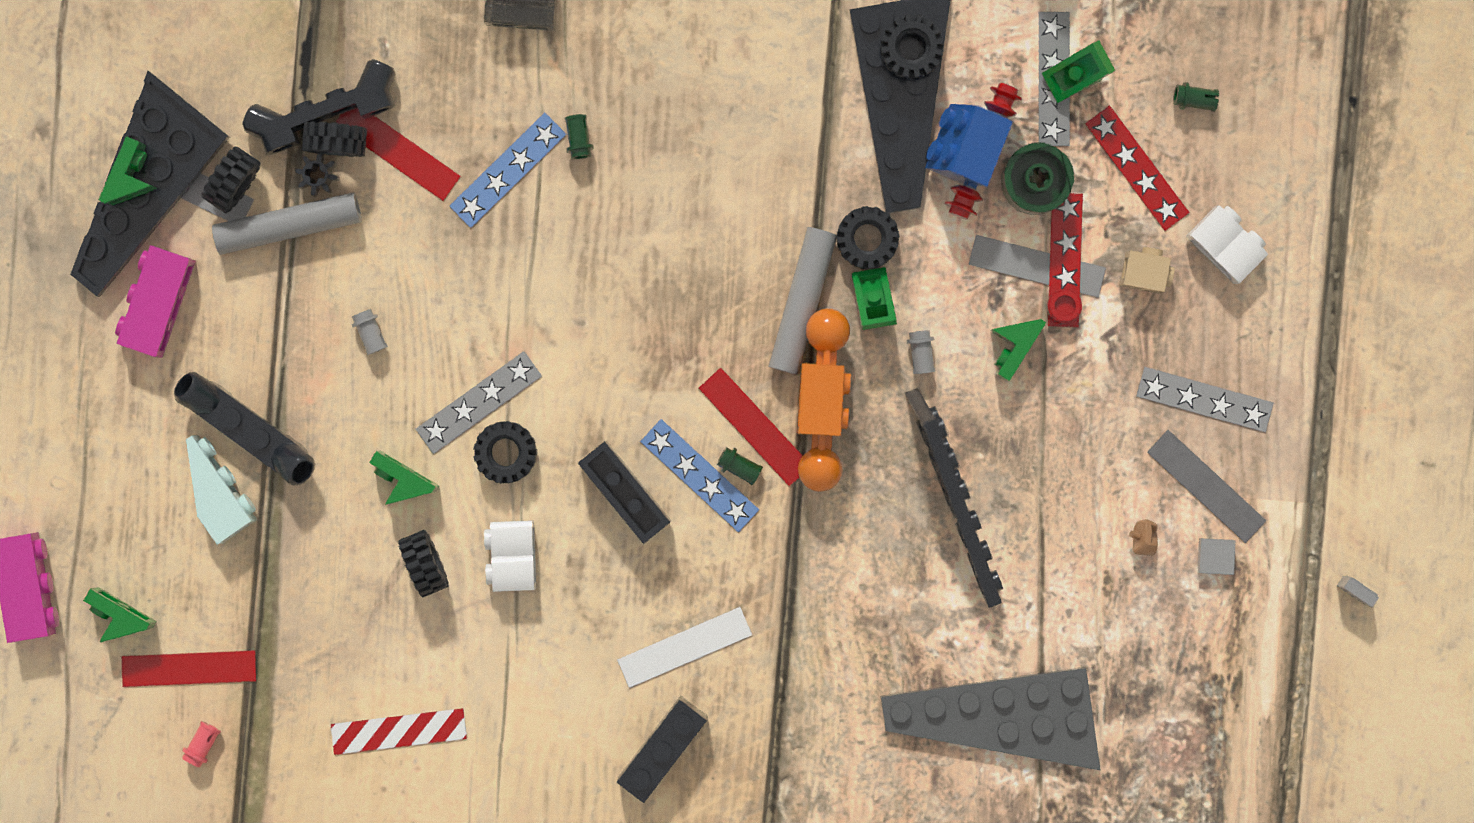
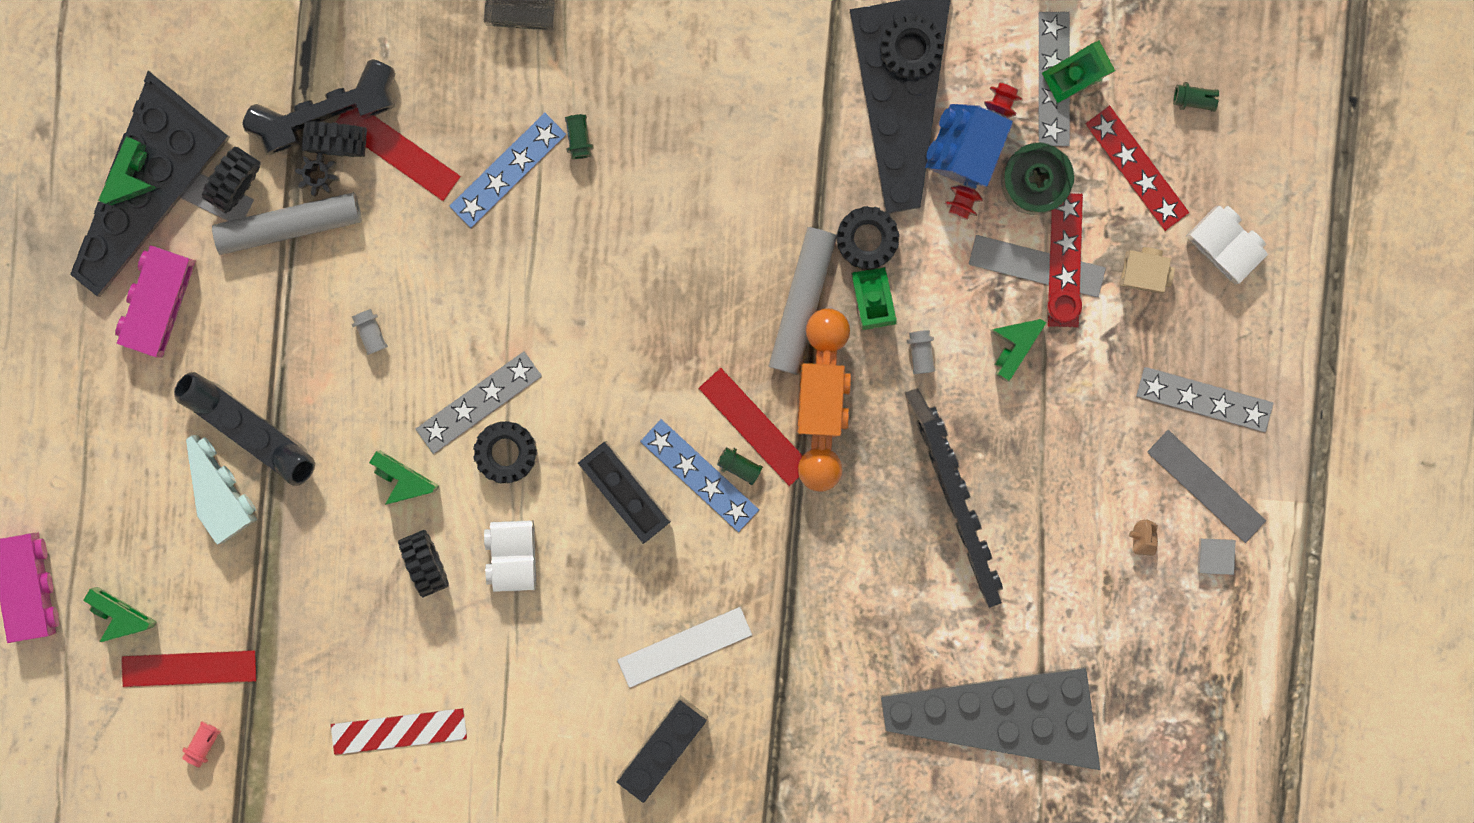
light grey tile [1337,576,1379,608] -> none

